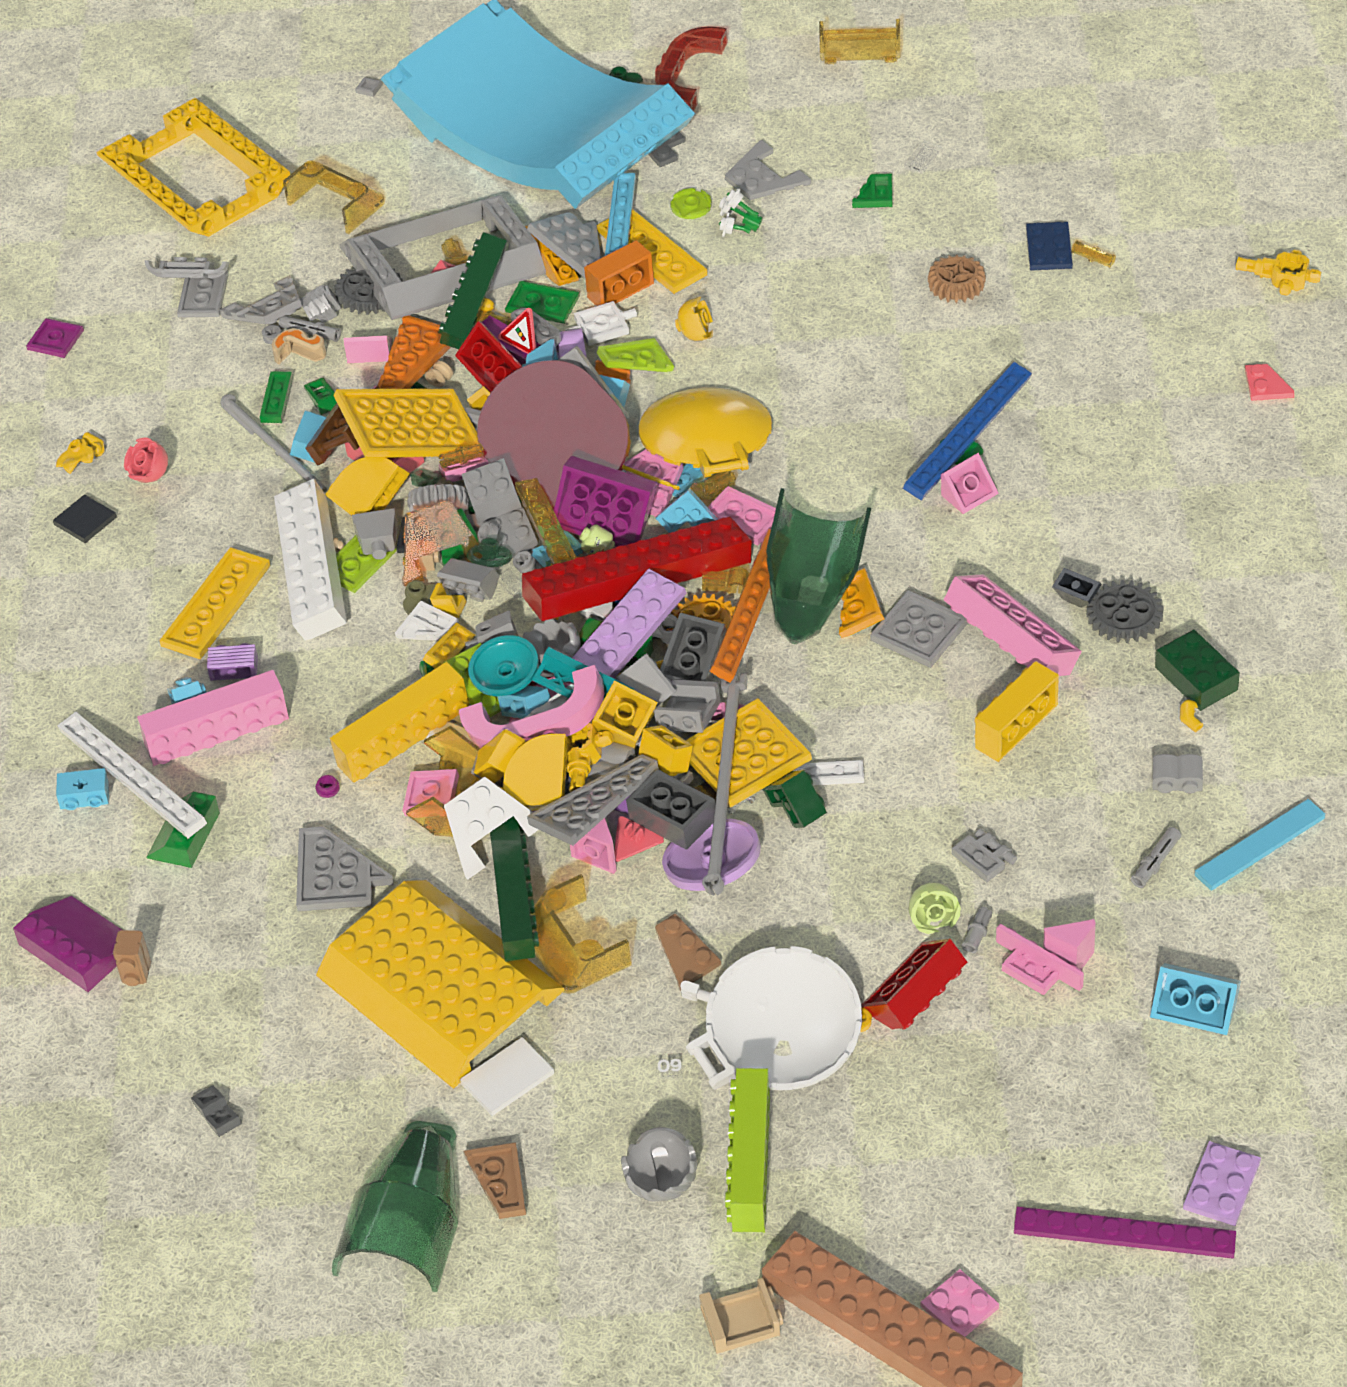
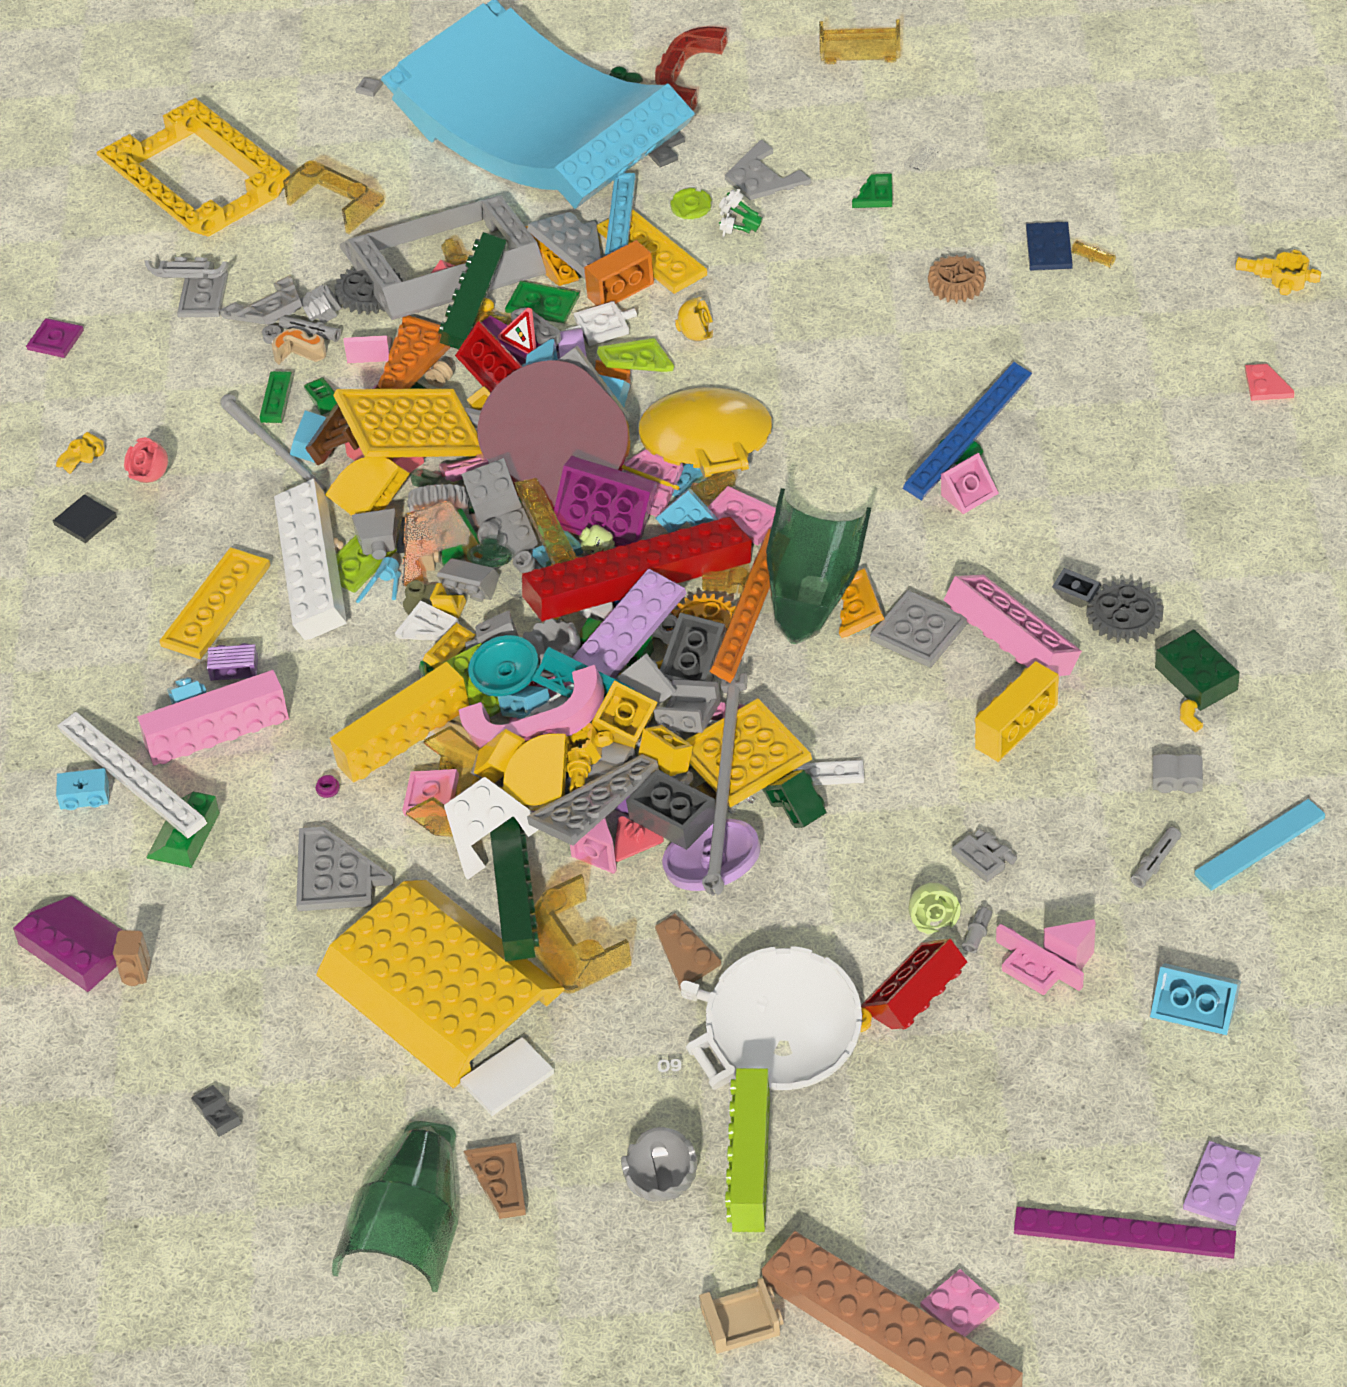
clear yellow pin [439,443,484,468] -> none
none -> medium azure plant [356,557,401,603]

